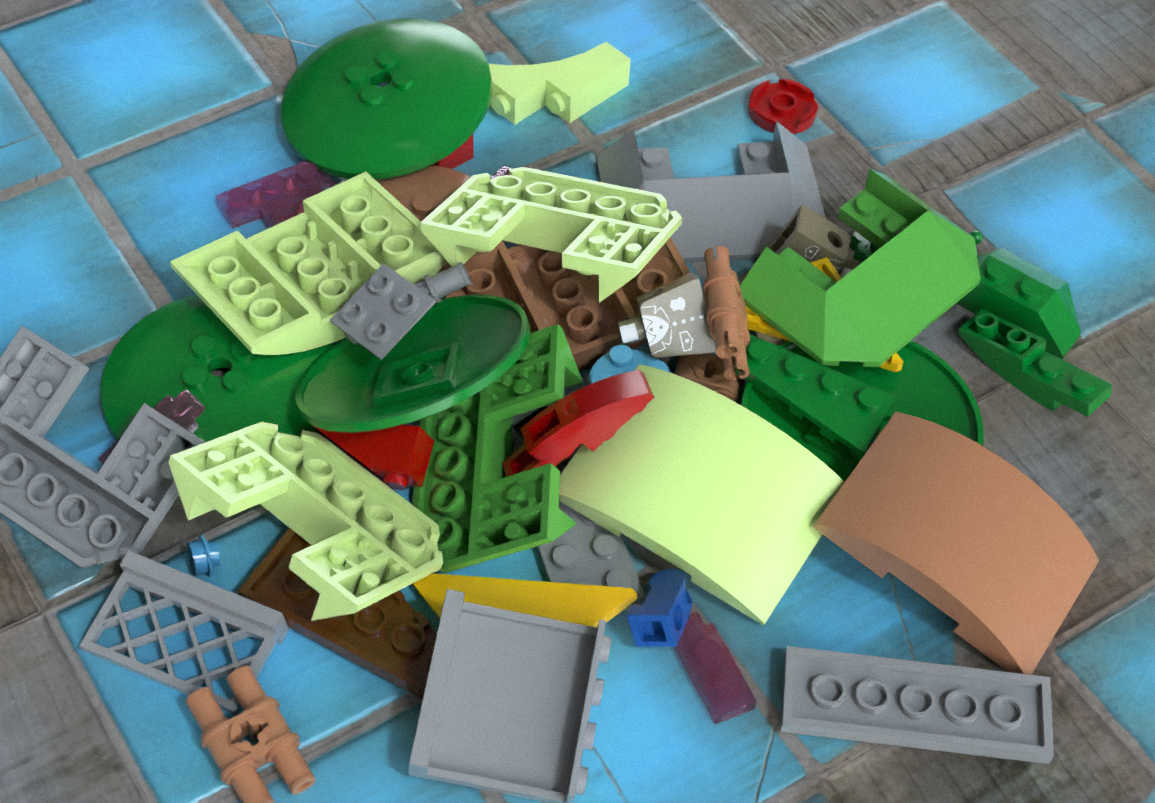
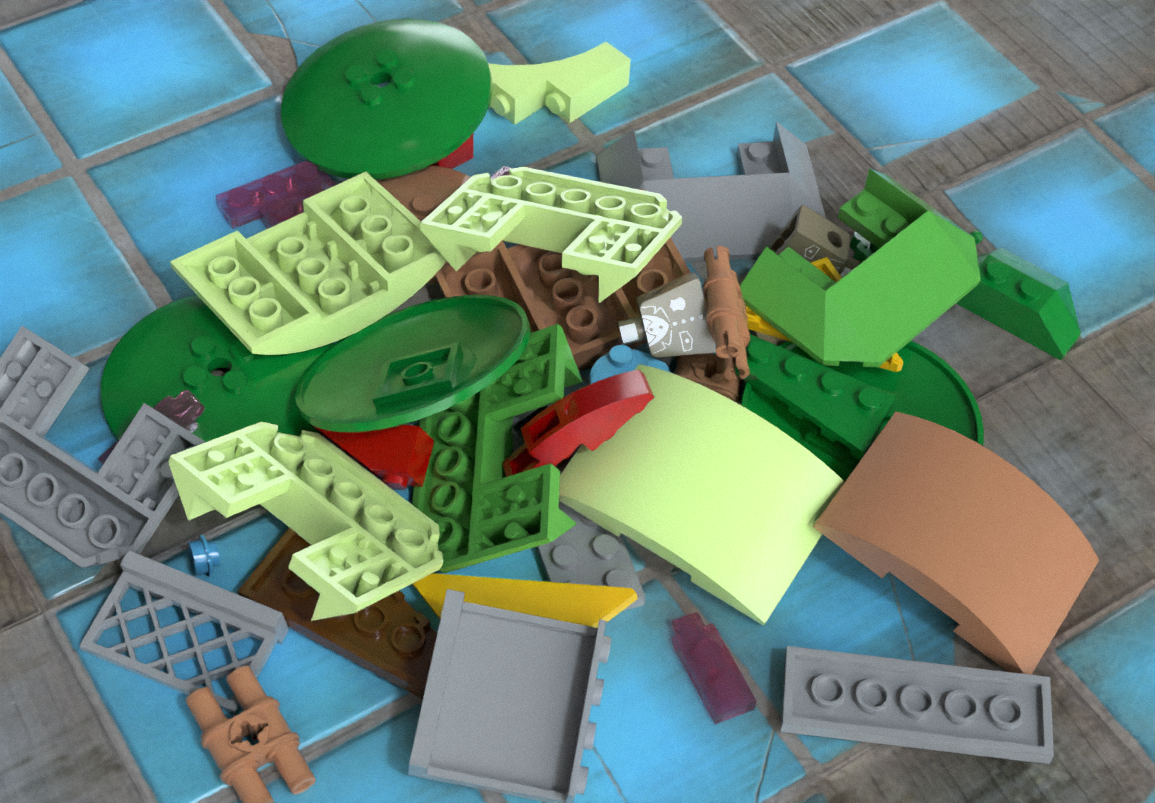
light grey hinge [330,263,436,360] -> none
light grey axle [415,262,472,303] -> none
blue leg [627,569,693,647] -> none
red tile [748,79,818,134] -> none
green slope [959,309,1112,417] -> none

